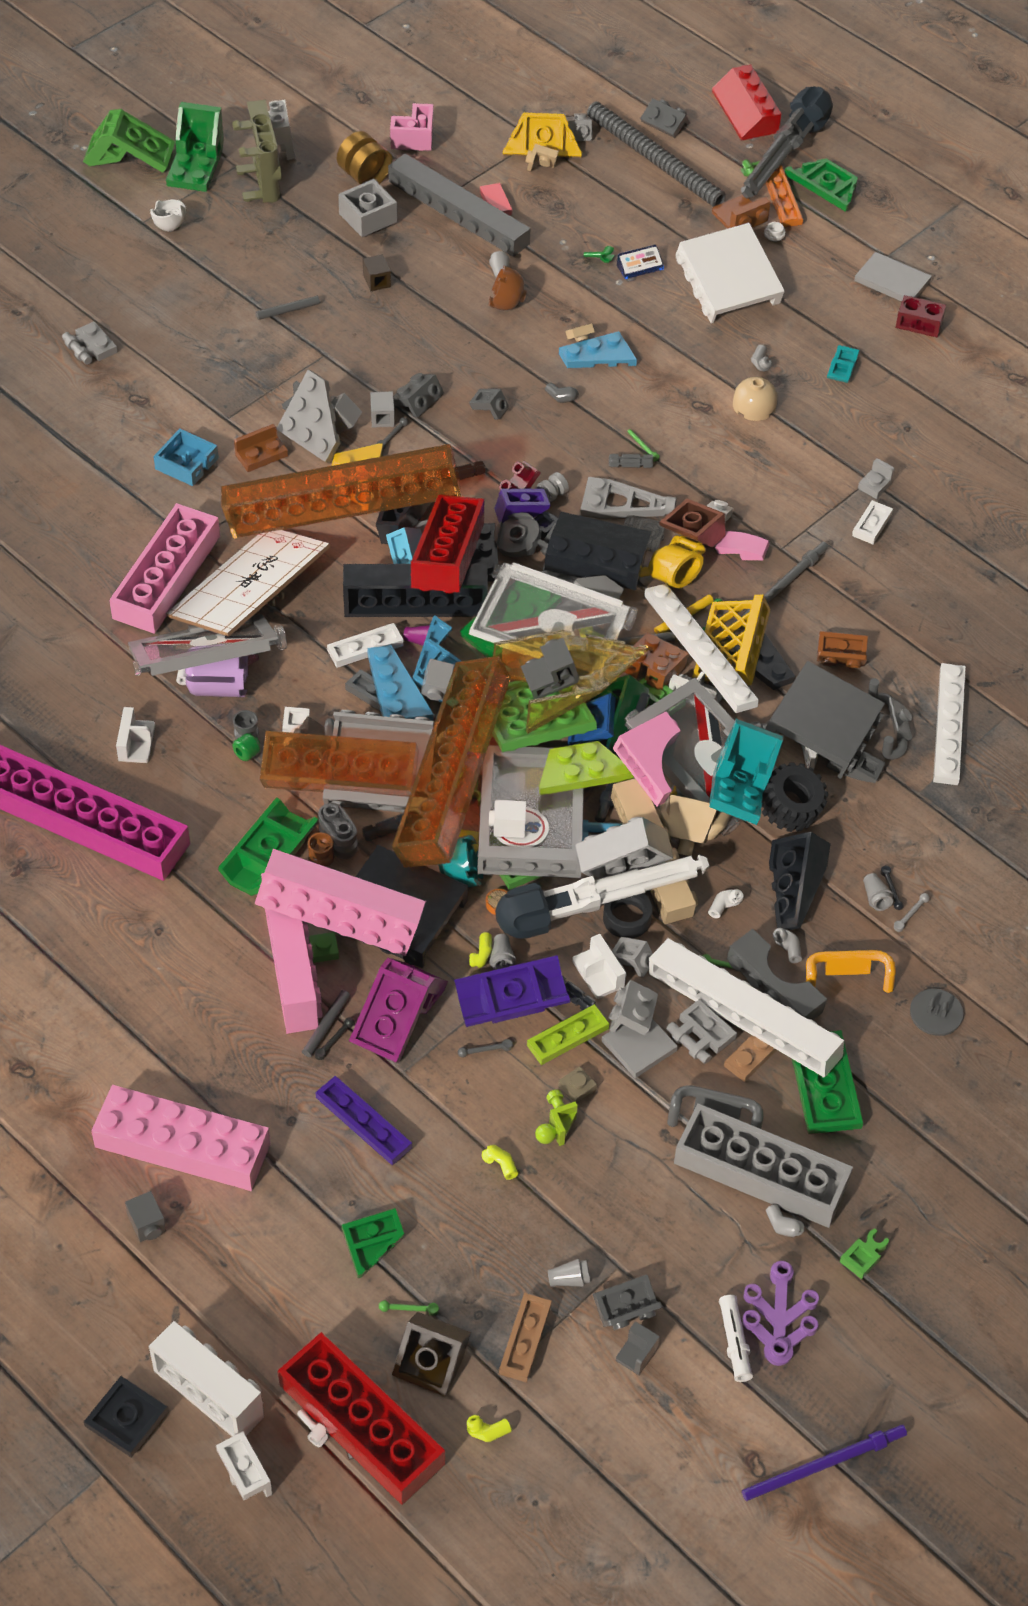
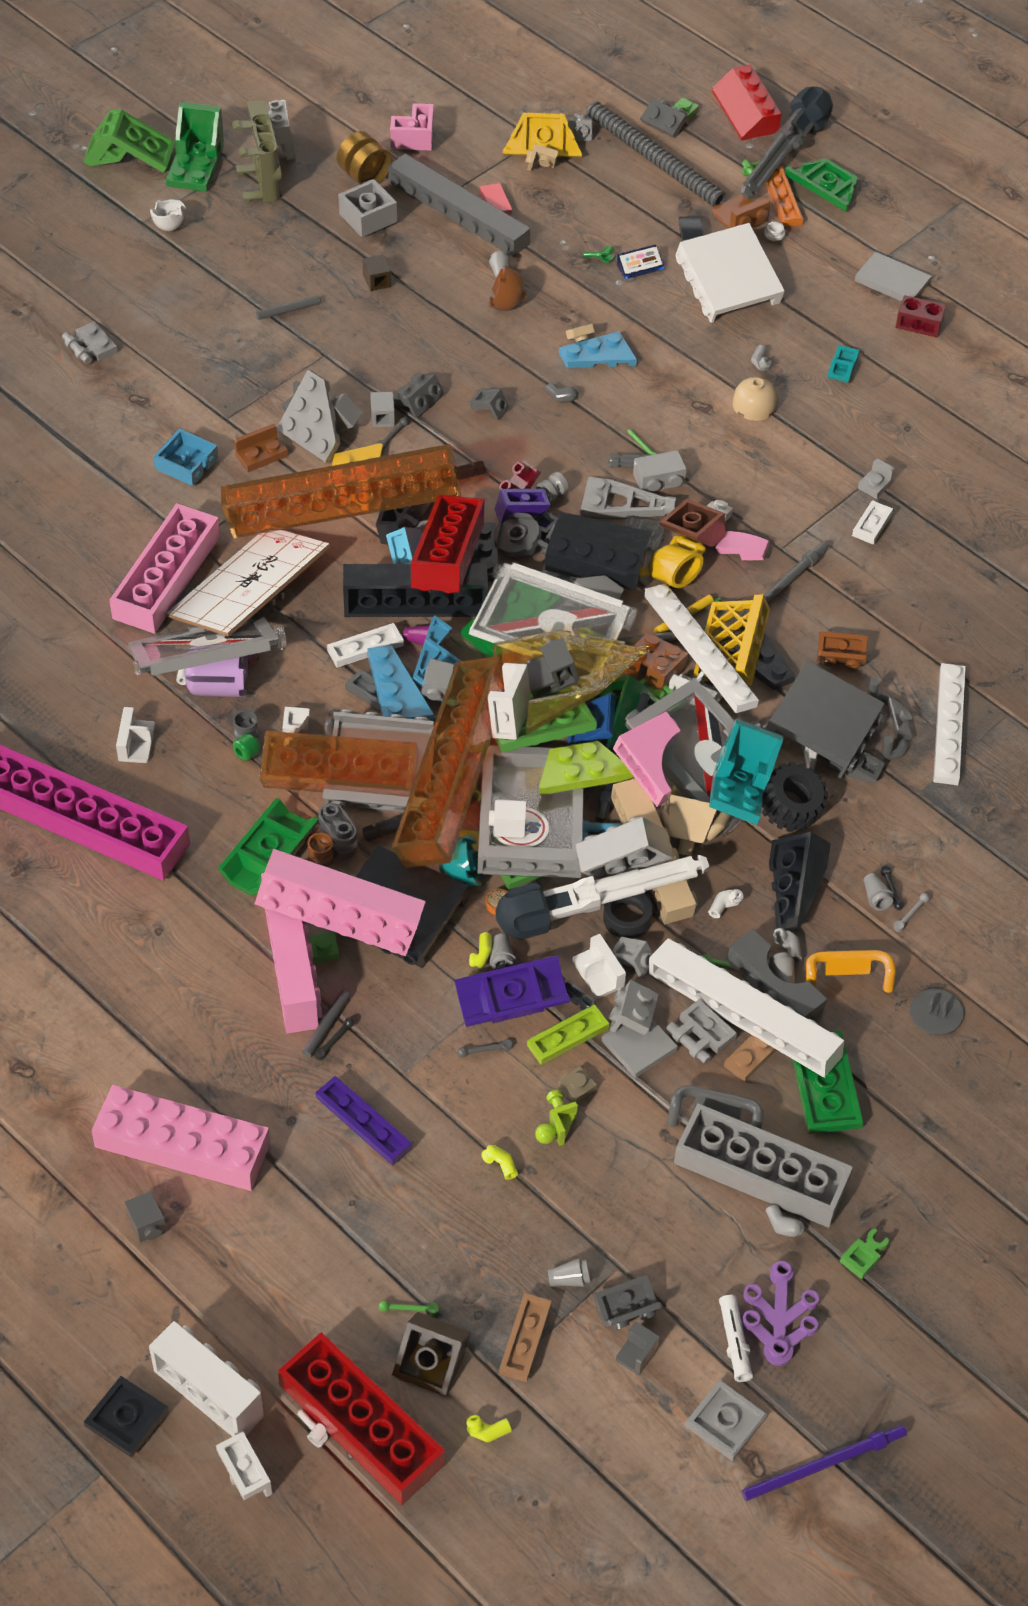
green wing [341,1208,404,1278] -> none
magenta bracket [349,957,448,1063] -> none
none -> white panel [488,663,531,740]
none -> light grey brick [633,450,686,492]
none -> bright green plate [672,98,699,120]
none -> black slope [678,216,703,241]
none -> light grey tile [685,1380,768,1462]
none -> light grey cone [768,952,795,983]

